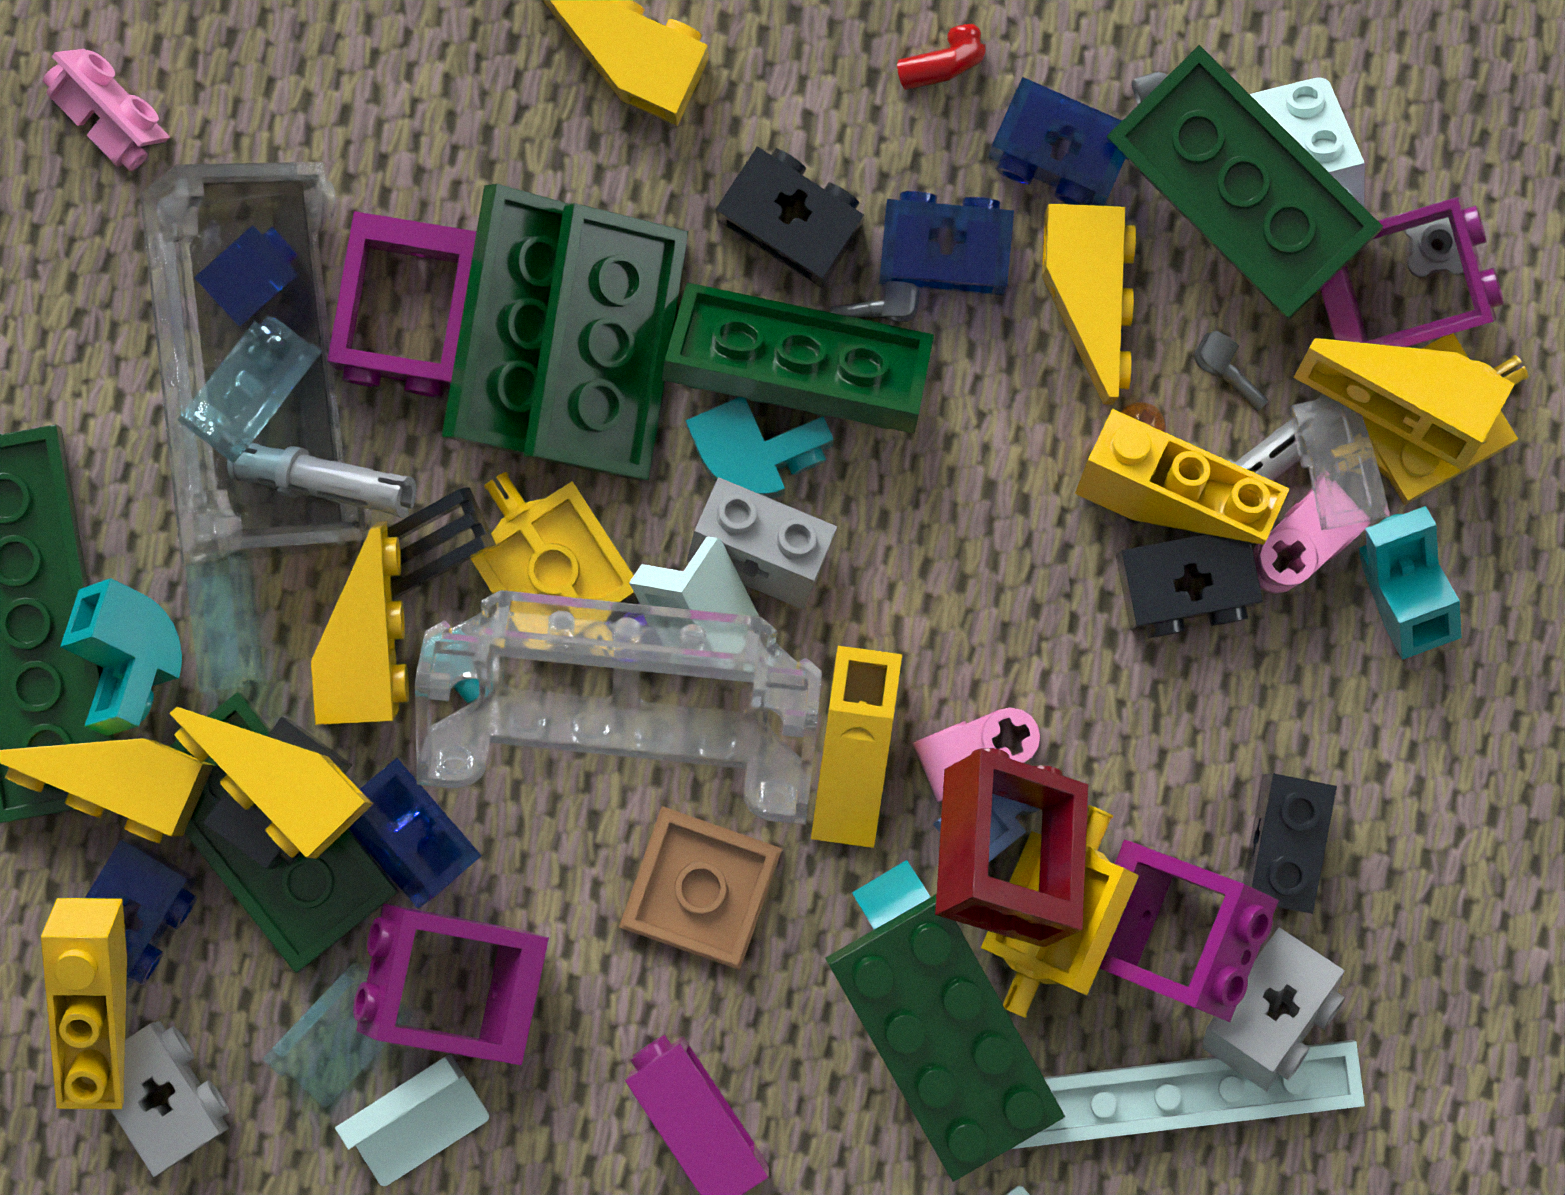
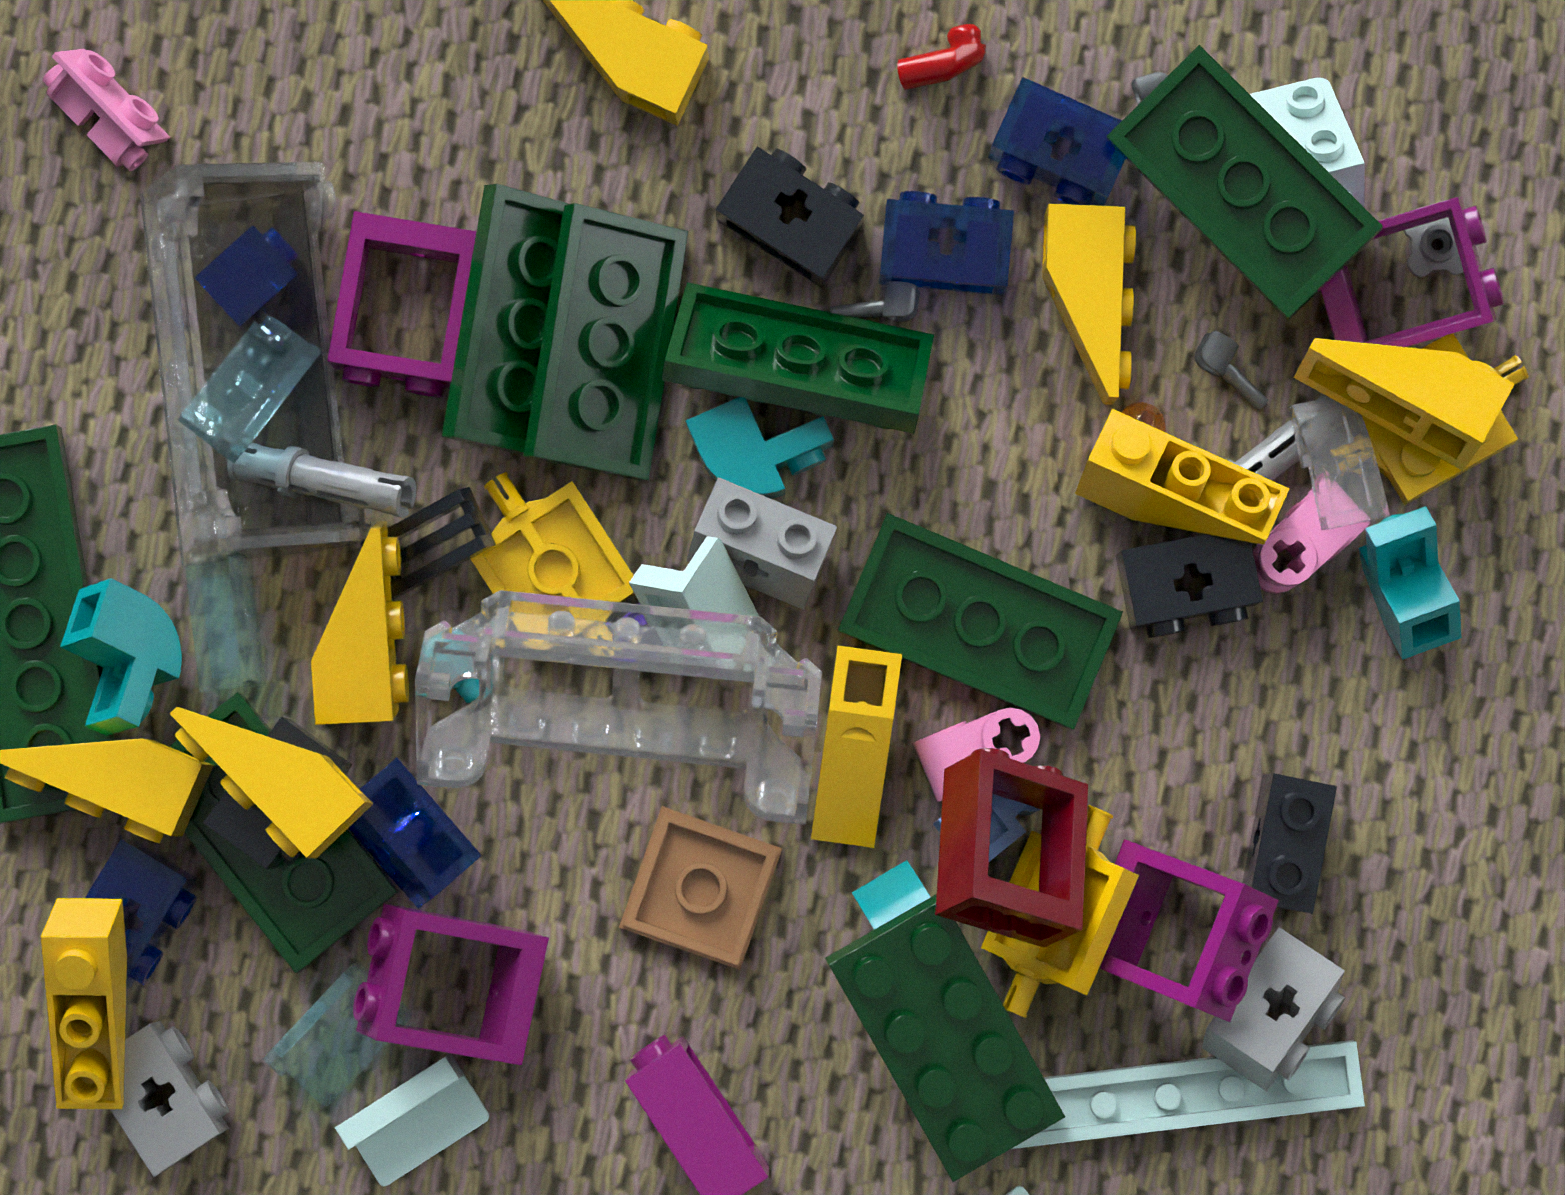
none -> dark green plate [837,513,1123,730]

